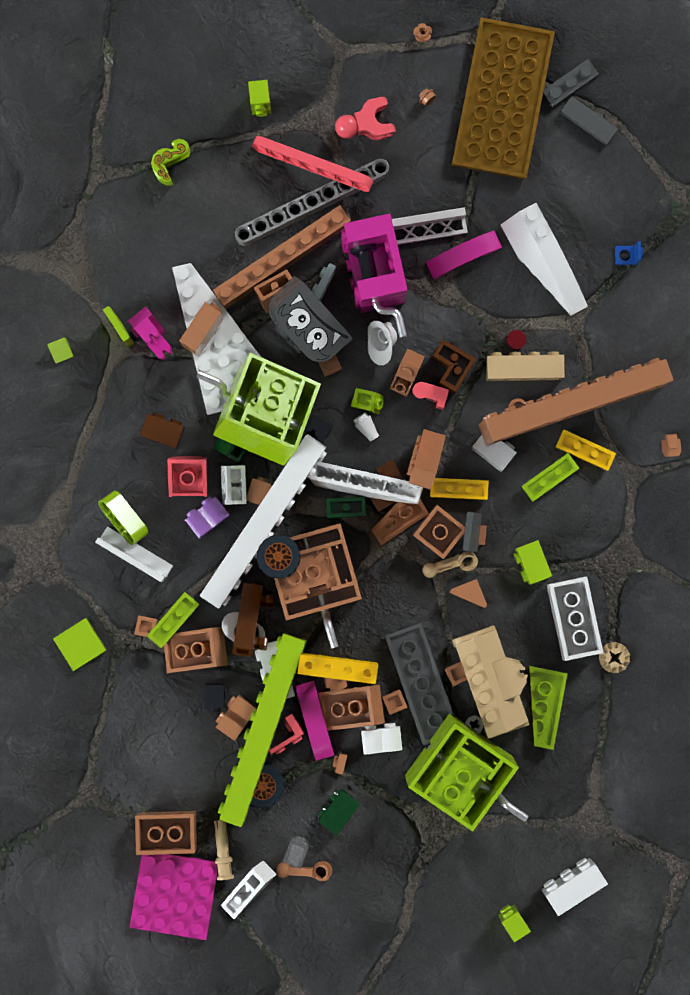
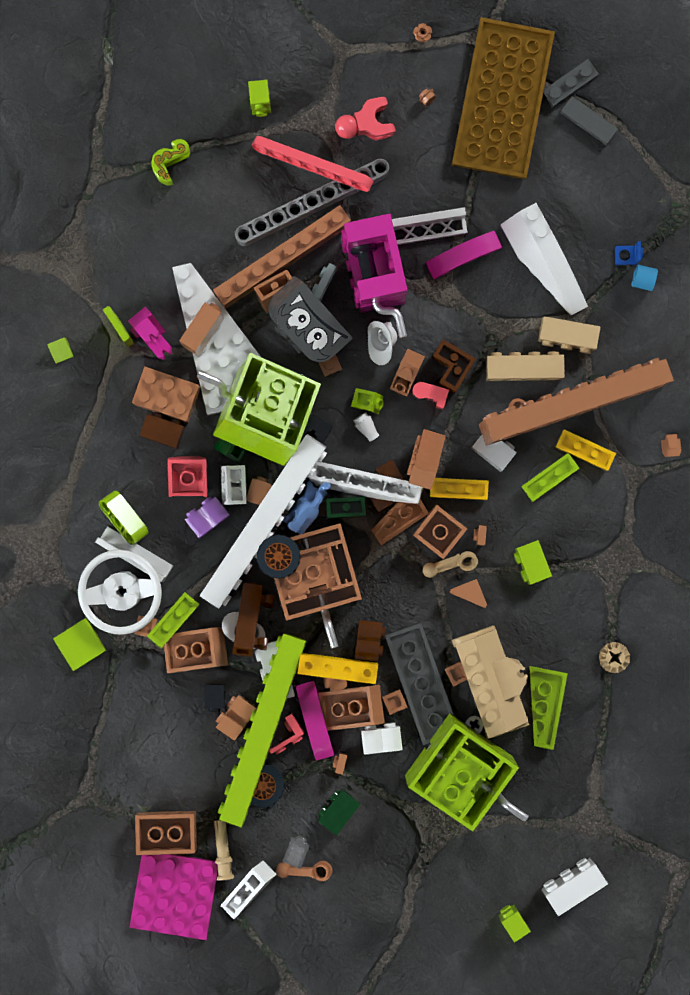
dark grey tile [463,512,482,552] -> none
dark red tile [507,330,526,350] -> none
white brick [546,577,603,661] -> none
none -> white piece [78,550,162,635]
none -> nougat brick [132,366,201,423]
none -> medium blue animal [283,481,331,535]
none -> reddish brown brick [355,620,386,661]
none -> tan brick [538,316,600,354]
none -> dark azure piece [631,265,658,291]

